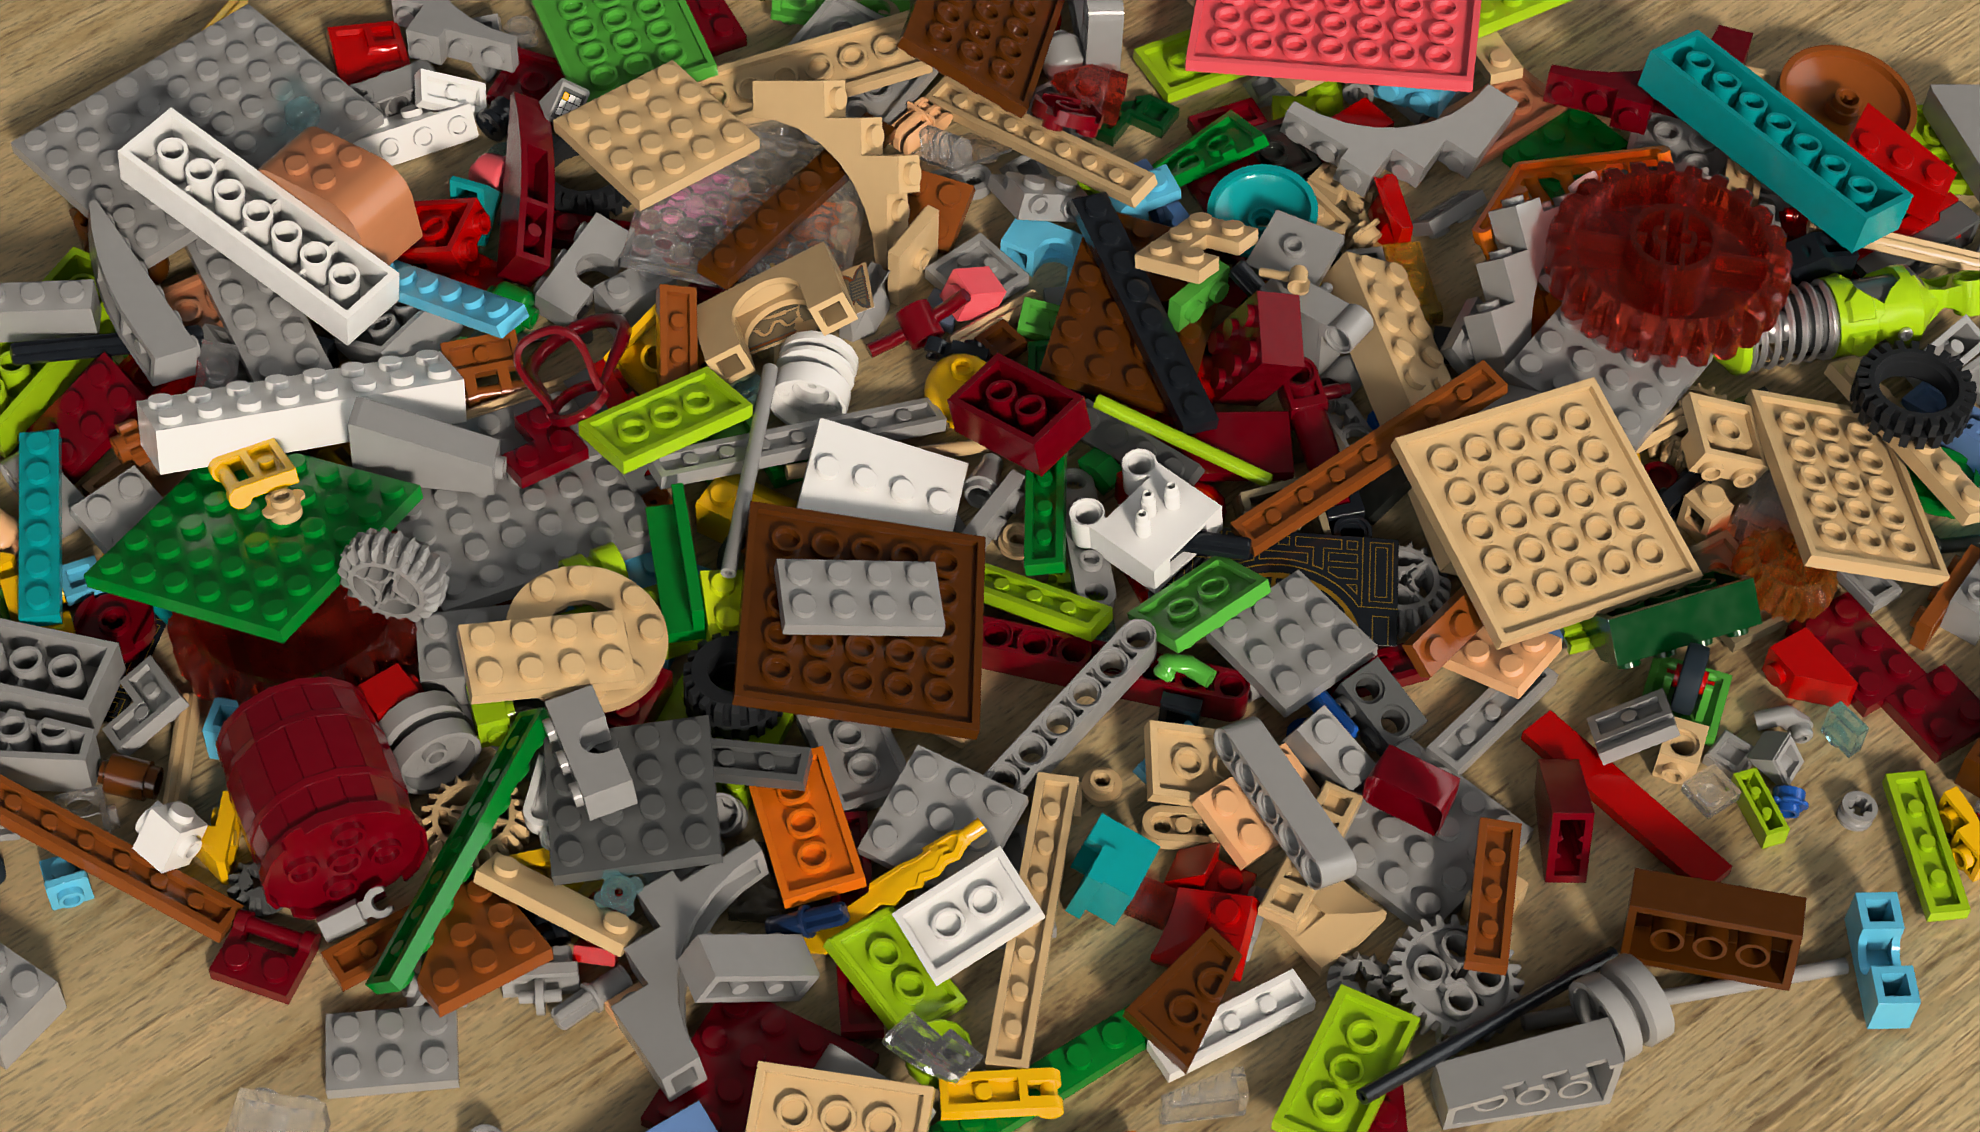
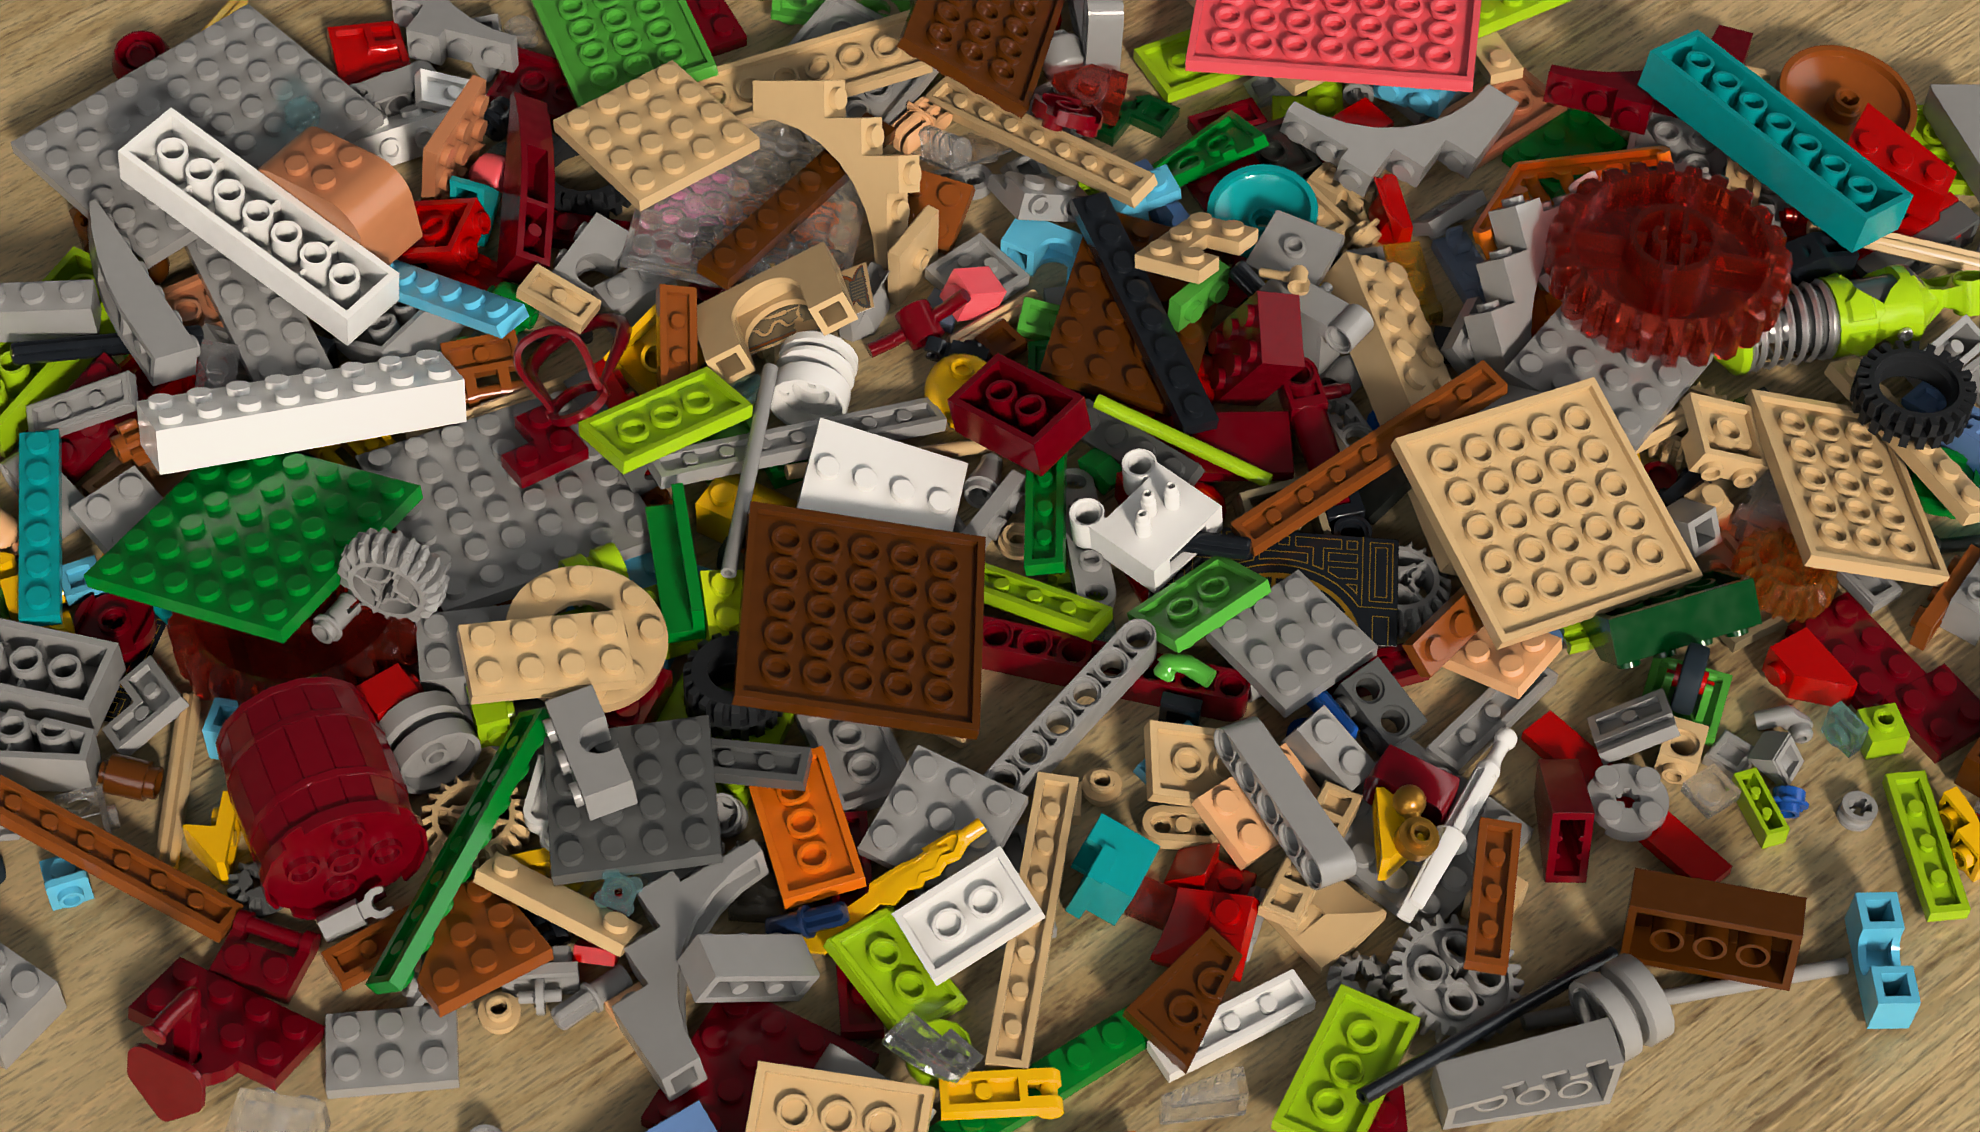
white brick [132,800,208,874] -> none
yellow plate [208,438,299,509] -> none
tan plate [262,488,305,525] -> none
light grey slope [348,397,507,495] -> none
slope [539,78,590,123] -> none
light grey plate [774,559,946,637] -> none
none -> light grey tile [26,370,138,437]
none -> dark red hat [112,30,171,79]
none -> dark red plate [127,957,325,1122]
none -> light grey pin [312,593,362,644]
none -> nougat plate [421,74,489,201]
none -> tan plate [478,992,521,1035]
none -> tan plate [516,264,602,334]
none -> yellow slope [1372,787,1425,881]
none -> pearl gold plate [1393,785,1440,862]
none -> white piece [1396,727,1518,924]
none -> sand blue plate [1431,225,1486,304]
none -> light grey plate [1587,763,1669,842]
none -> light grey brick [1666,498,1722,558]
none -> lime plate [1851,703,1910,760]

